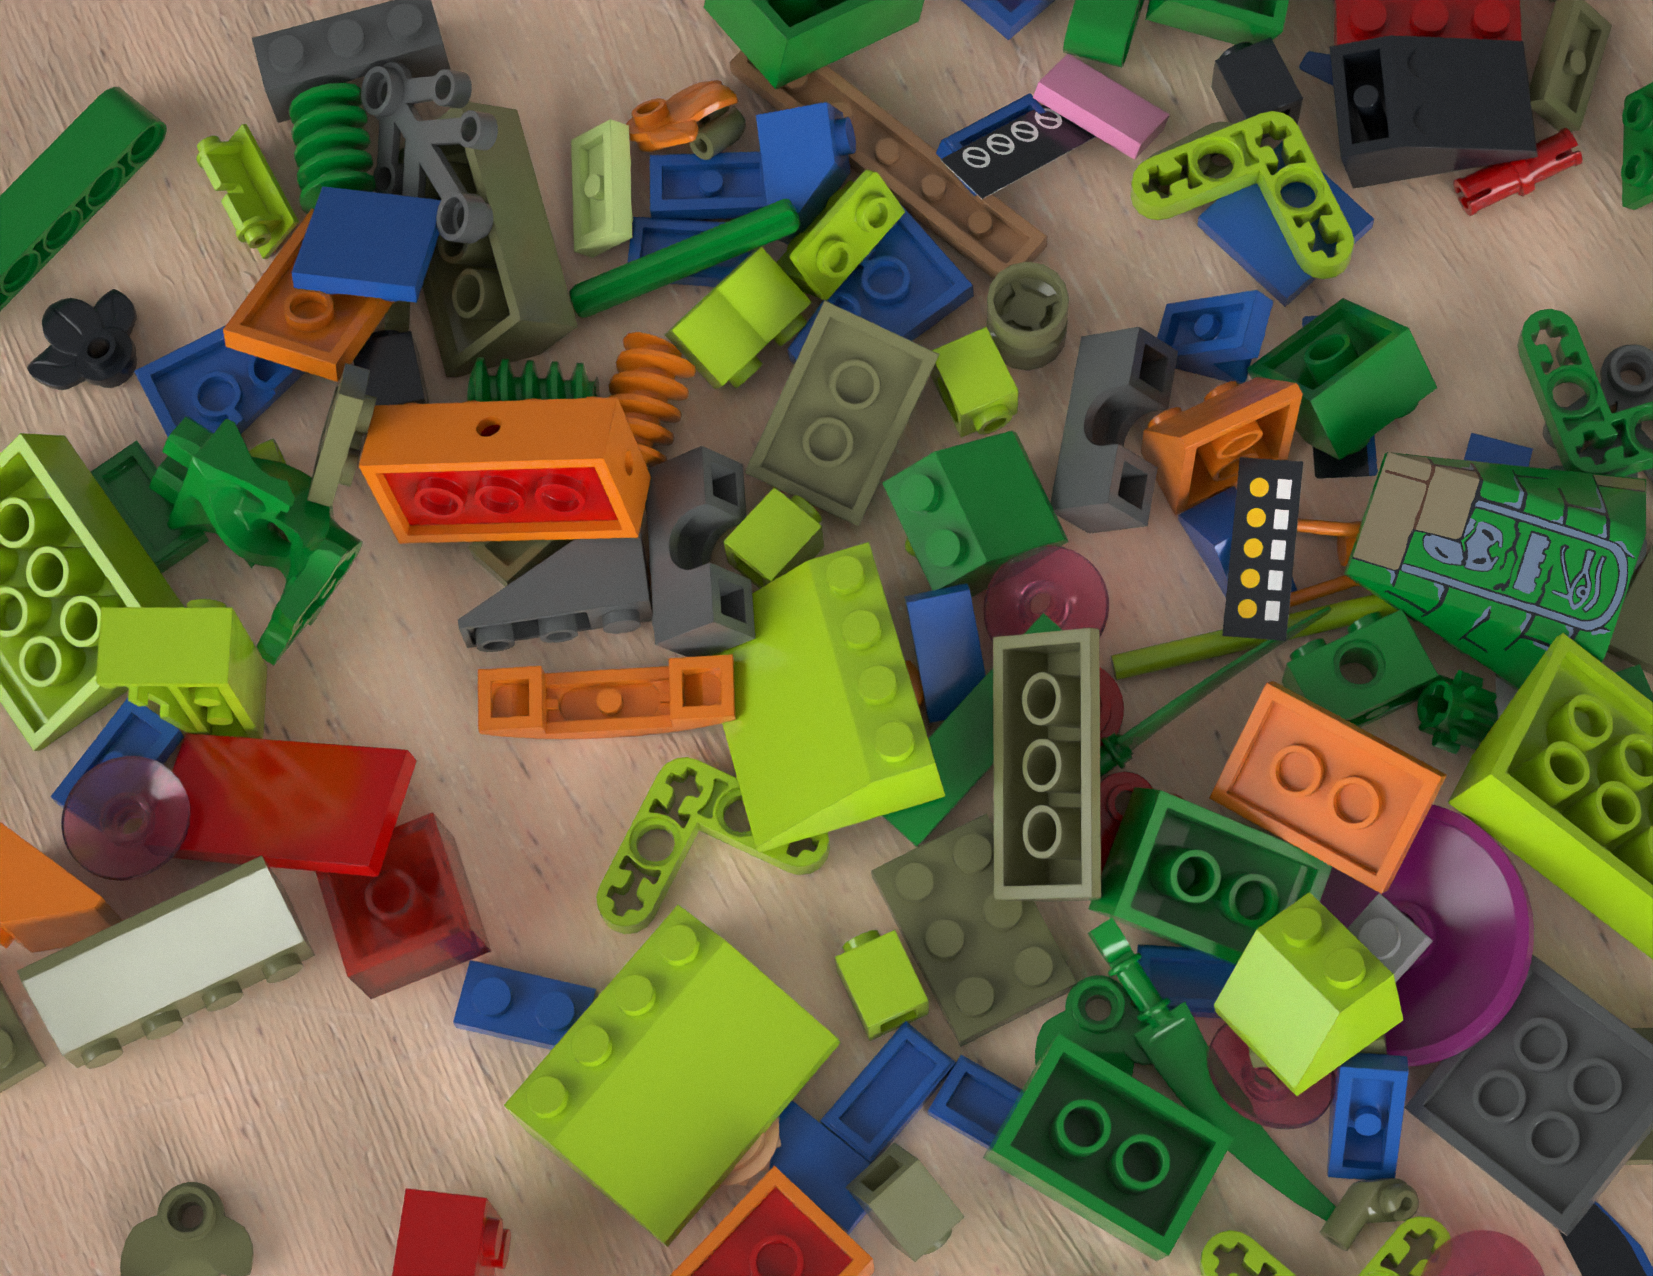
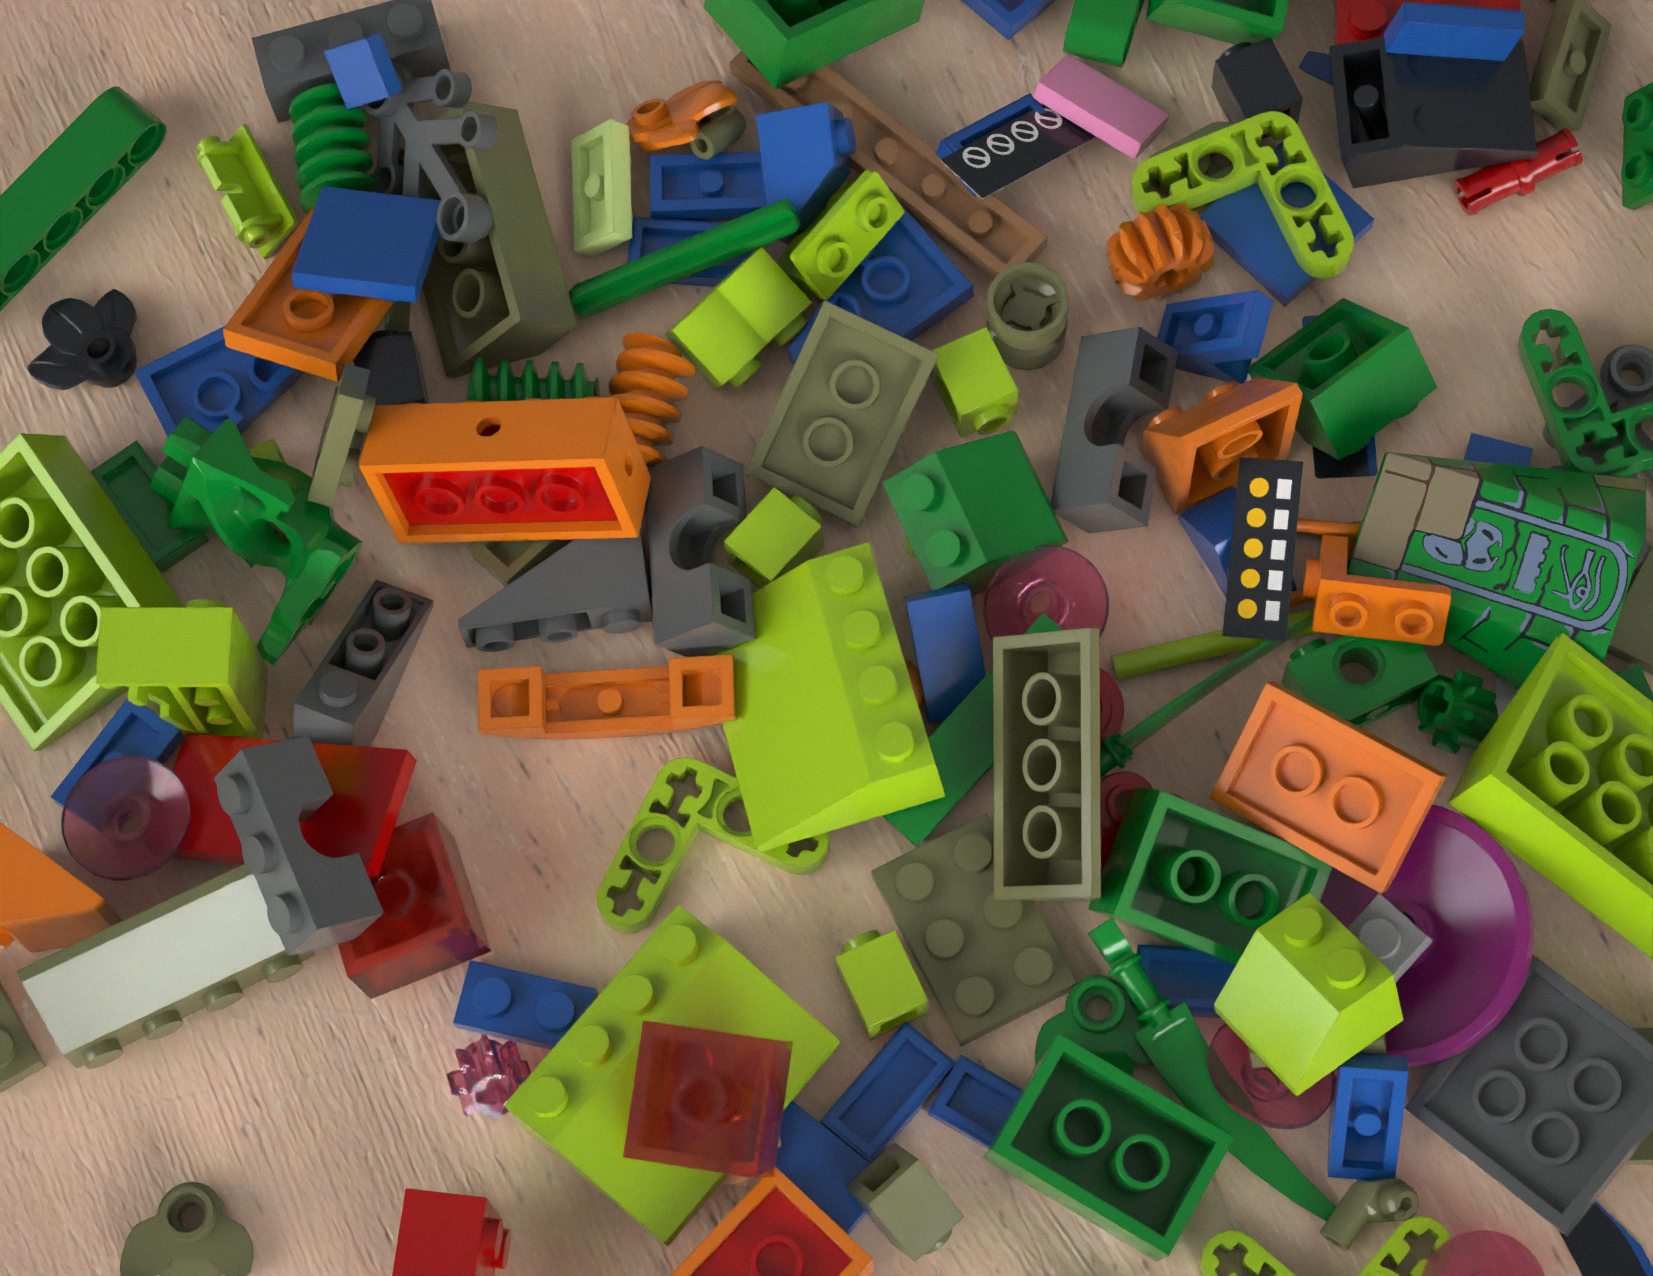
none -> dark grey arch [214,735,384,956]
none -> dark grey slope [292,580,434,747]
none -> blue tile [324,32,403,109]
none -> clear pink gear [446,1034,531,1121]
none -> clear red brick [623,1020,793,1178]
none -> orange gear [1107,203,1215,301]
none -> orange bracket [1302,534,1451,646]
none -> blue tile [1384,2,1525,61]

